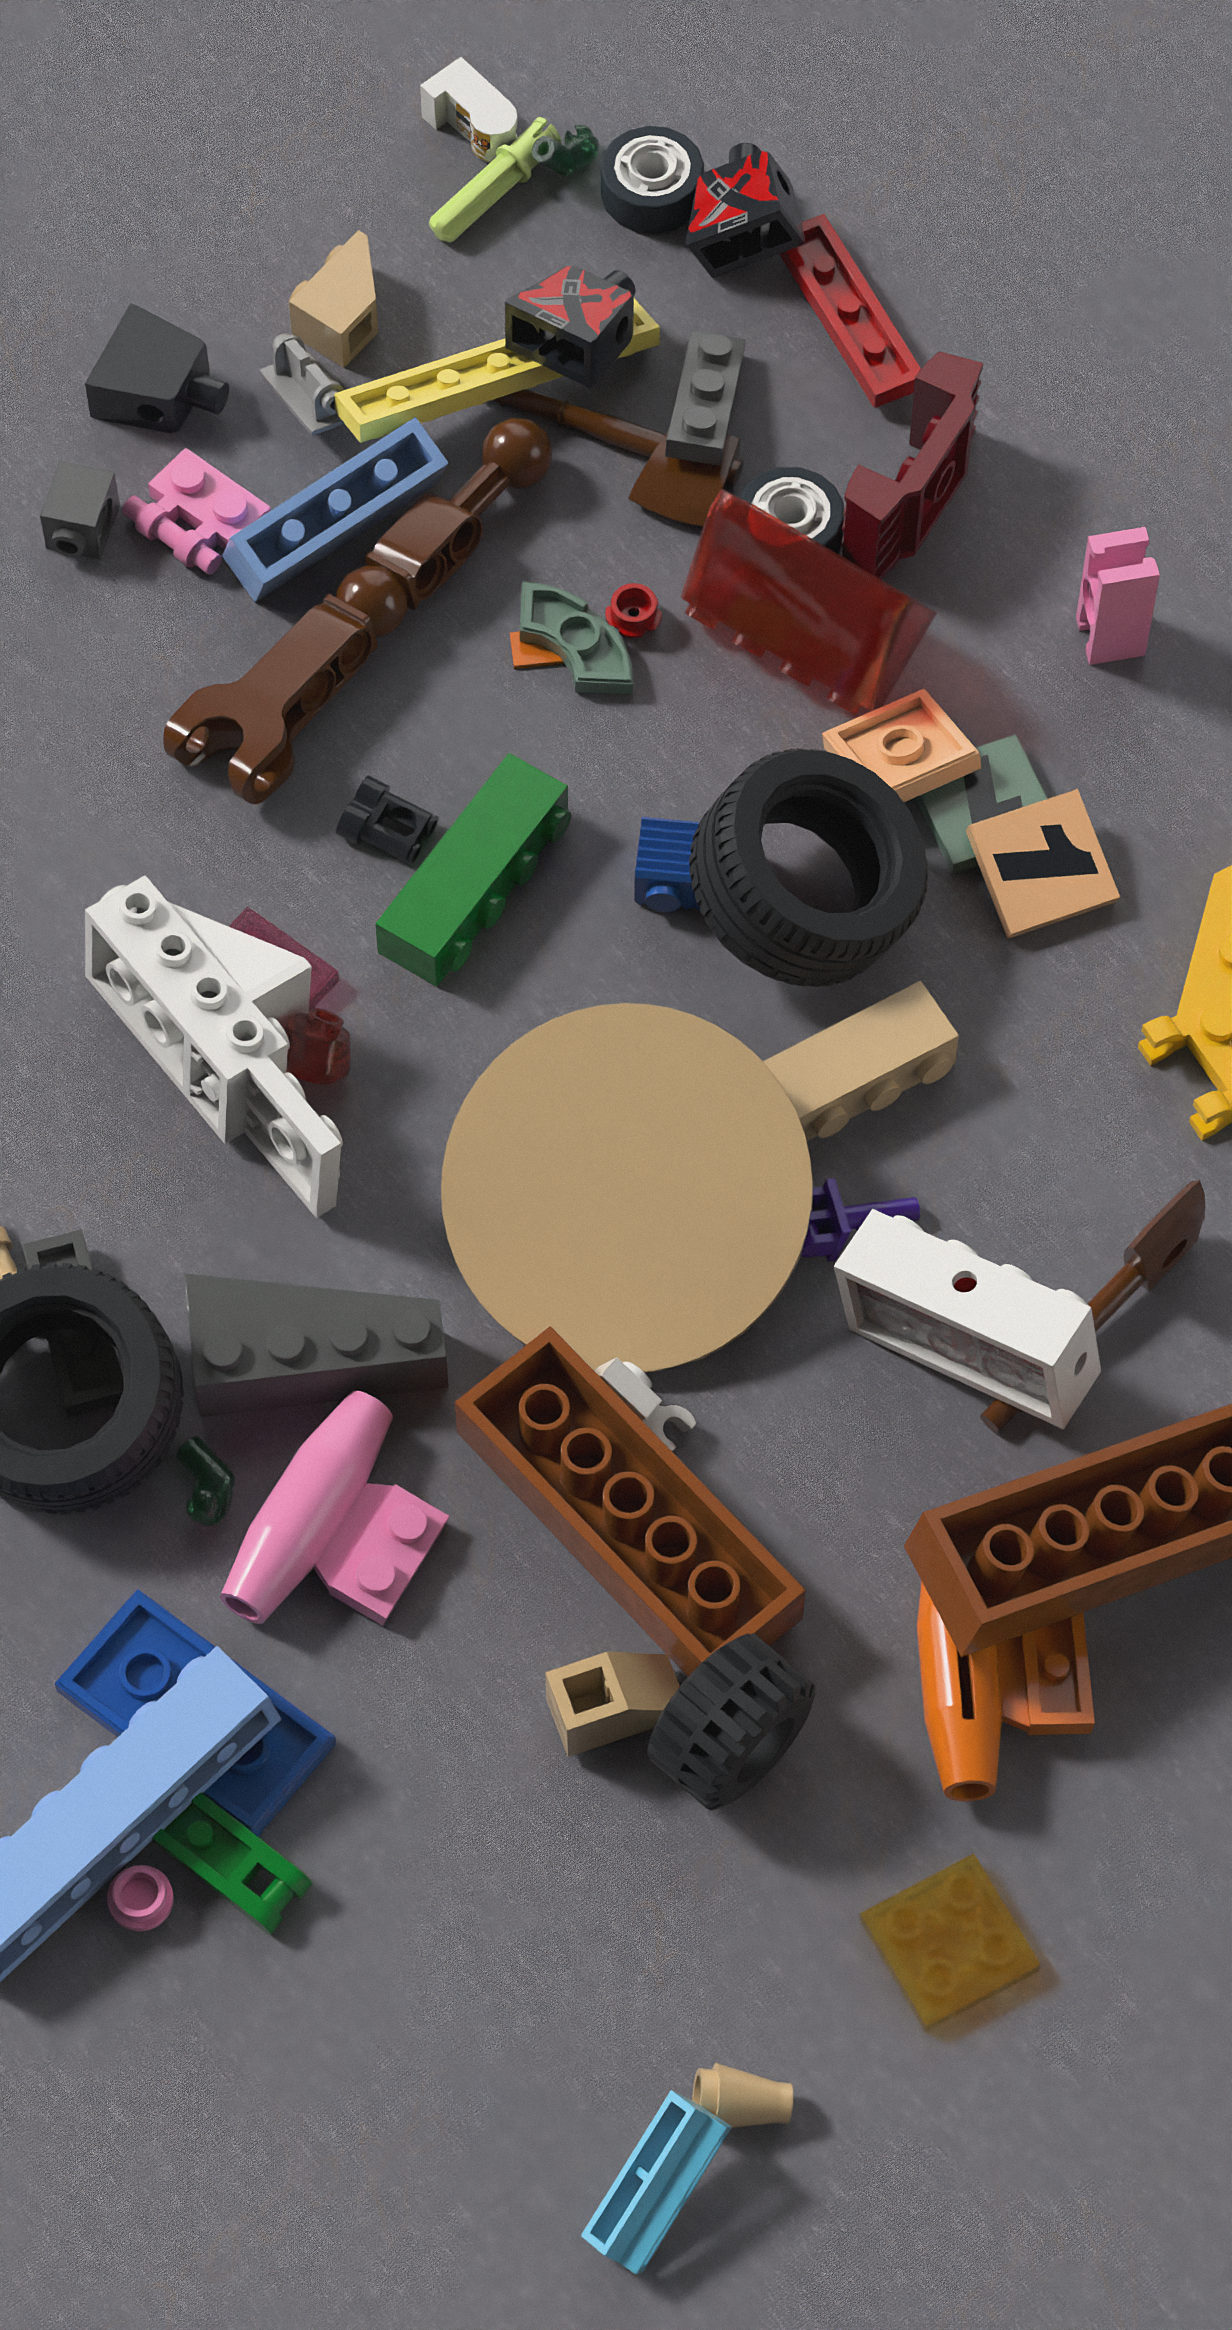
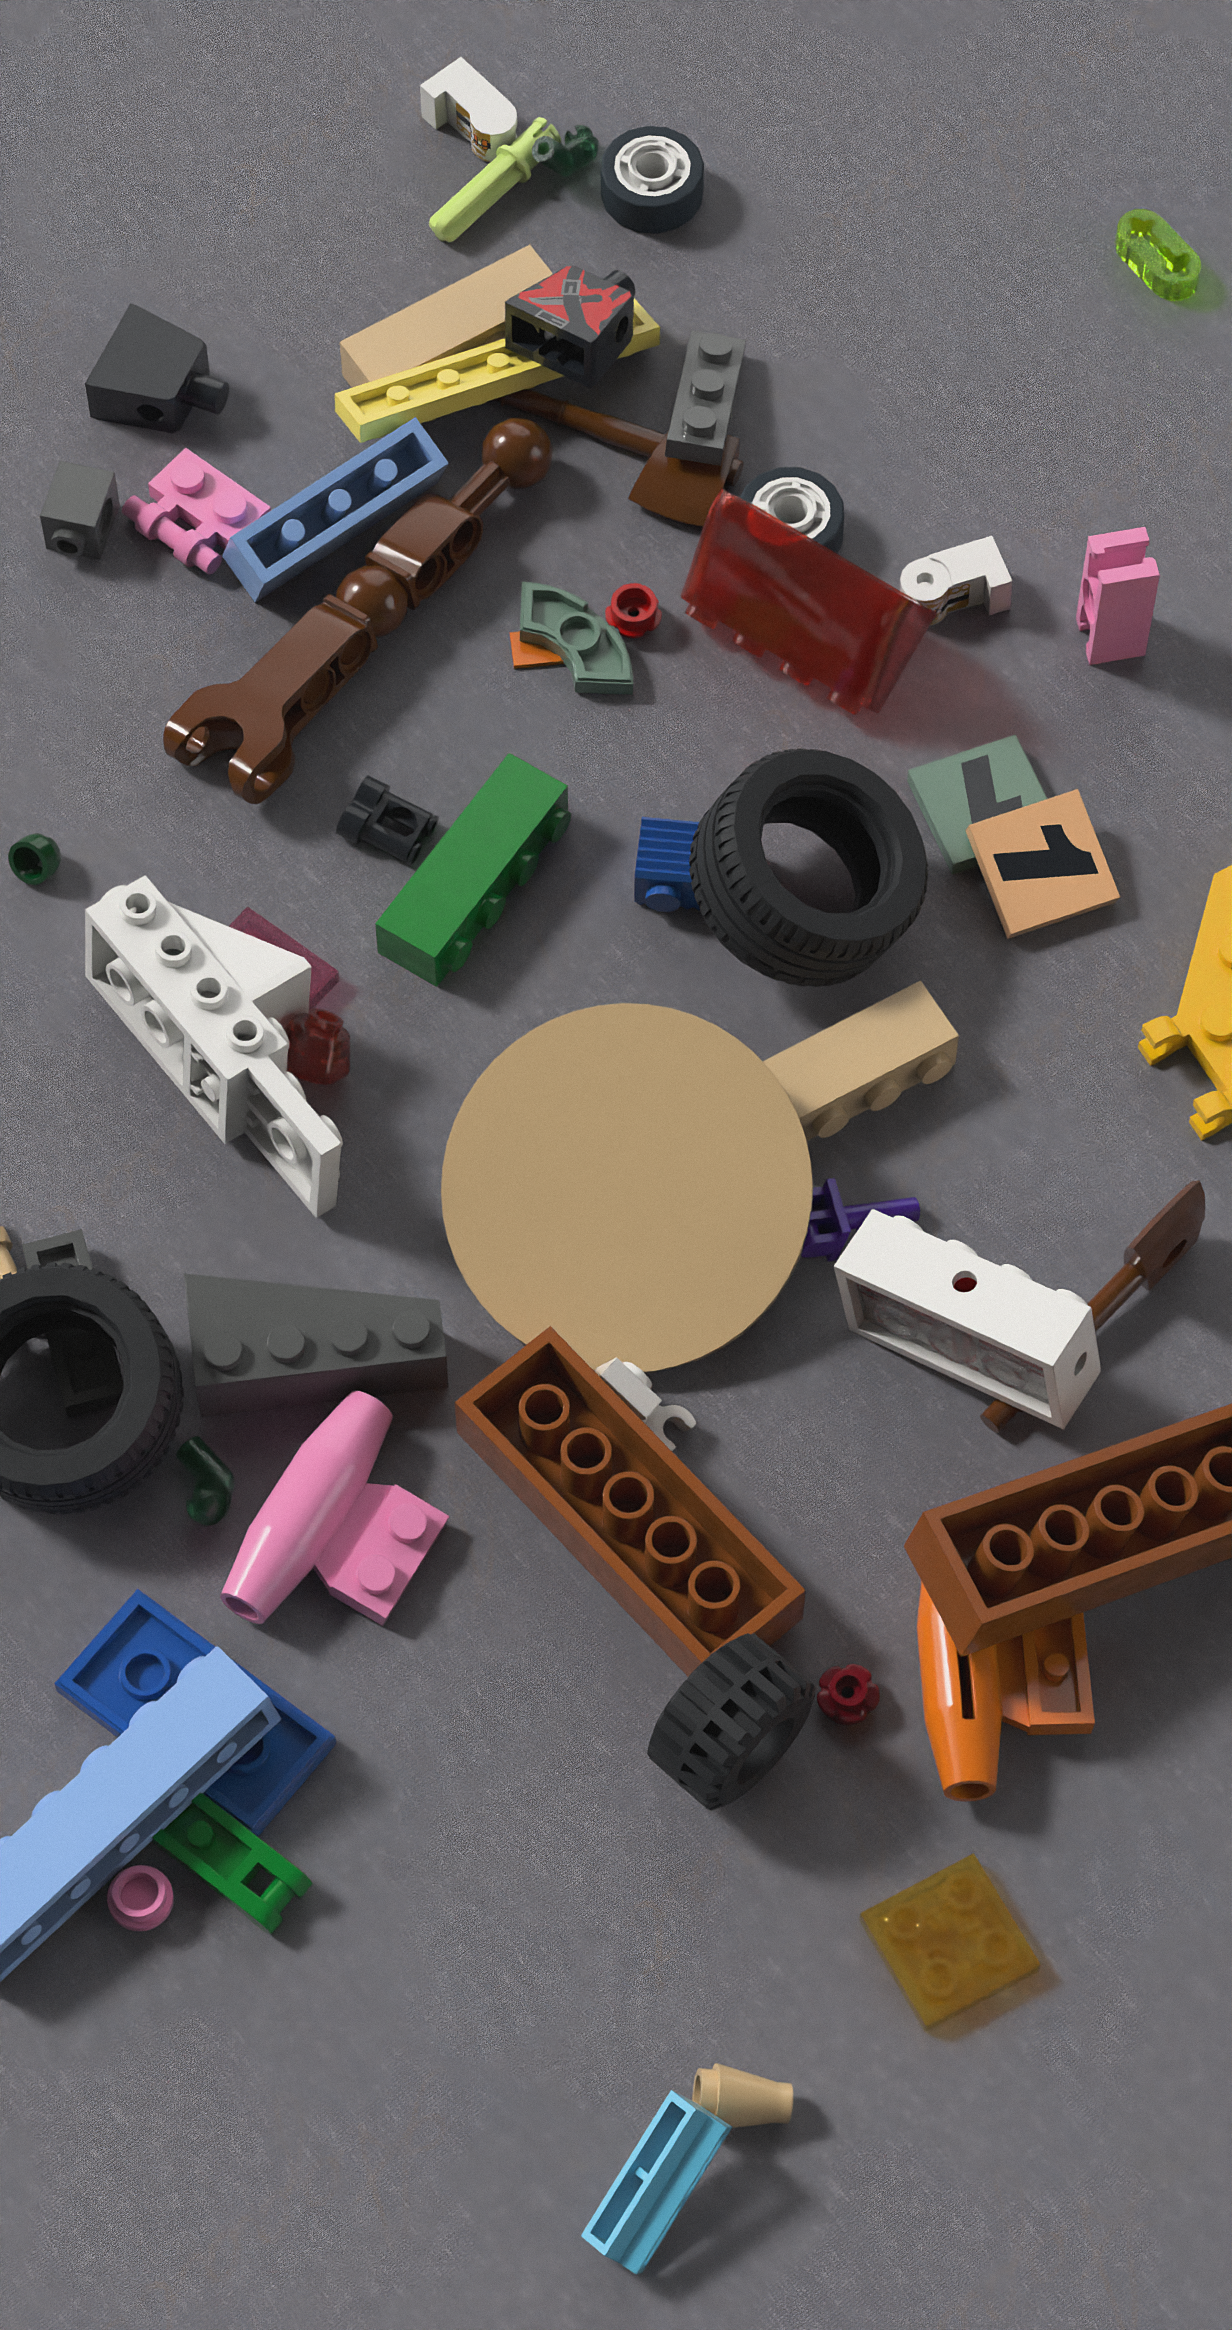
light grey hinge [259,333,345,436] -> none
tan slope [289,230,378,368] -> none
tan slope [545,1652,680,1757] -> none
torso [686,143,805,278] -> none
red plate [779,214,921,408] -> none
light nougat tile [822,689,982,802] -> none
dark red plate [840,351,983,586] -> none
none -> dark green hinge [8,833,61,885]
none -> tan brick [340,245,553,388]
none -> dark red plate [816,1664,880,1725]
none -> white leg [899,536,1012,626]
none -> clear neon green beam [1115,209,1201,301]

